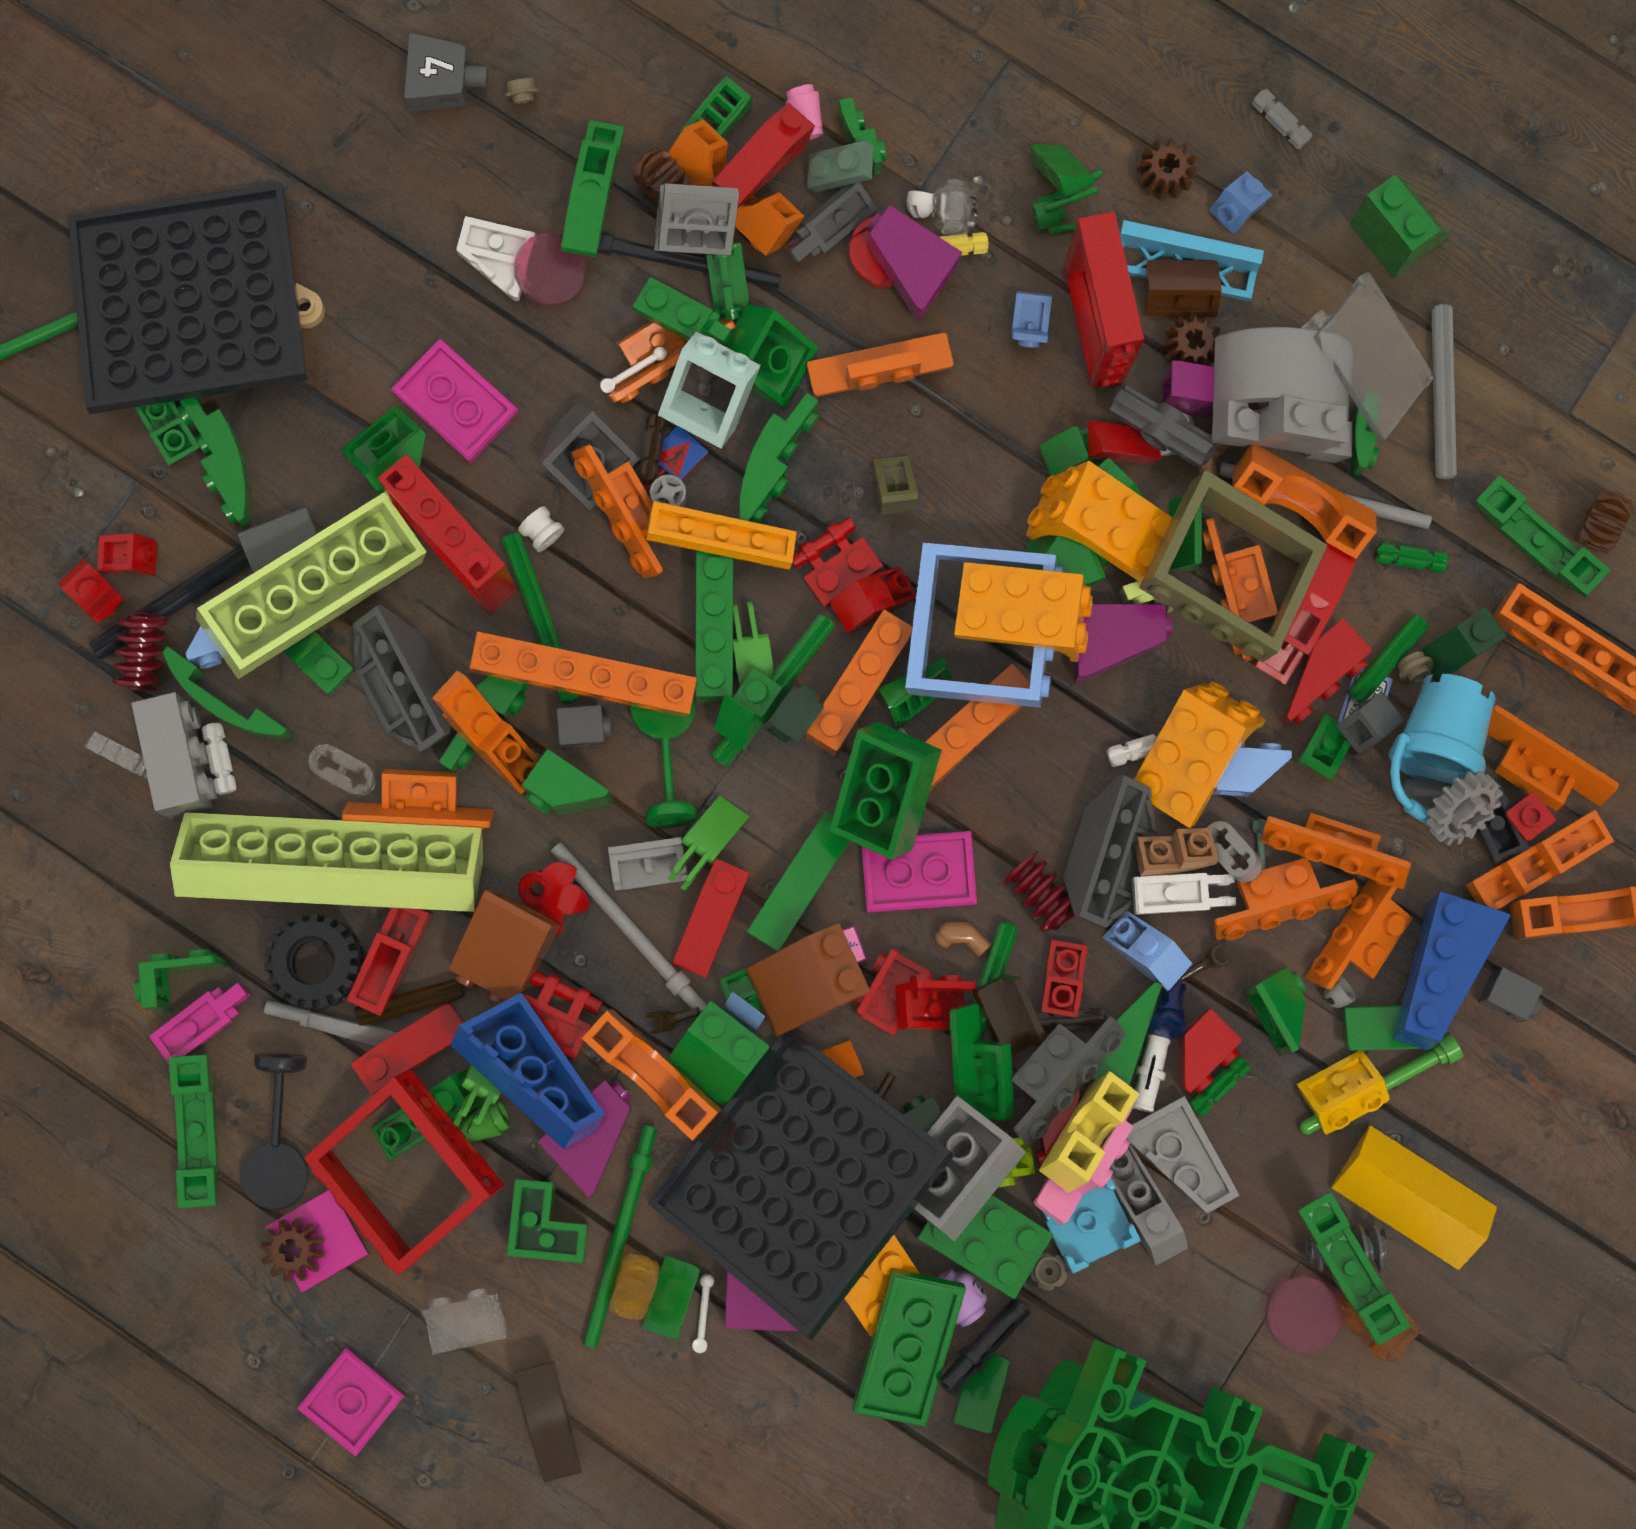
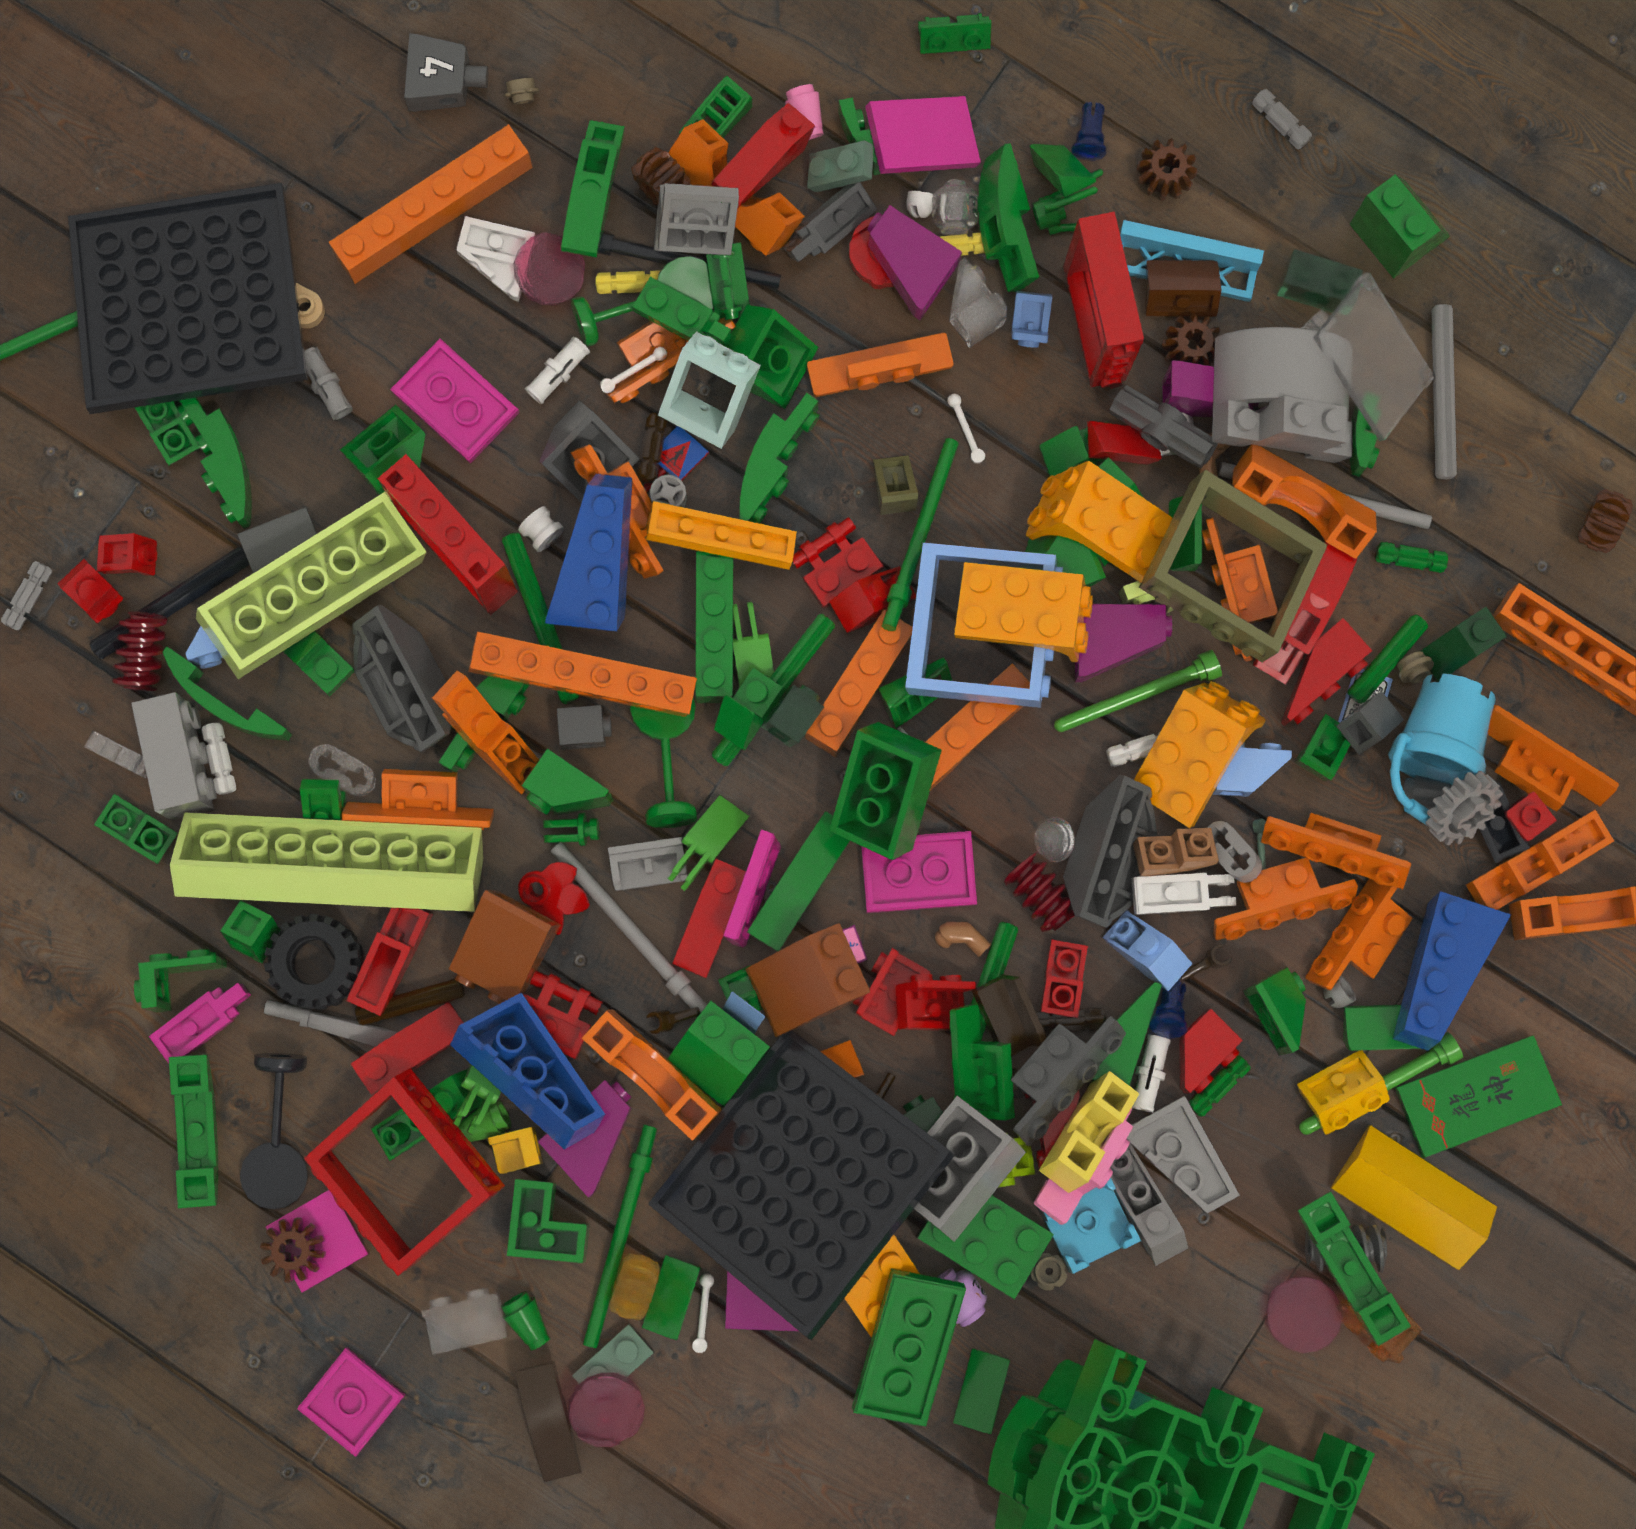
black pin [937,1298,1031,1397] -> none
medium blue bracket [1209,171,1273,234] -> none
green slope [1474,475,1611,598] -> none
dark grey brick [1478,967,1543,1023] -> none
none -> light grey axle [1,561,52,631]
none -> green slope [94,794,178,864]
none -> green brick [220,900,281,964]
none -> green slope [300,779,346,820]
none -> light grey pin [304,347,353,420]
none -> orange brick [329,124,533,284]
none -> yellow panel [488,1127,543,1174]
none -> green cone [501,1291,550,1351]
none -> white pin [525,336,590,404]
none -> green arm [543,813,600,846]
none -> blue wedge [545,474,632,631]
none -> clear pink tile [568,1373,645,1447]
none -> green piece [571,256,714,347]
none -> sand green plate [572,1323,654,1404]
none -> light yellow axle [596,270,661,294]
none -> dark pink tile [723,830,781,948]
none -> dark pink tile [865,96,981,174]
none -> green bar [881,438,959,631]
none -> green hinge [918,13,992,54]
none -> white hinge [947,394,985,464]
none -> clear slope [949,257,1007,348]
none -> green slope [978,143,1039,292]
none -> clear hat [1034,817,1075,863]
none -> bright green piece [1054,650,1222,732]
none -> clear blue pin [1071,102,1107,161]
none -> clear green brick [1277,249,1363,316]
none -> green tile [1394,1035,1562,1158]

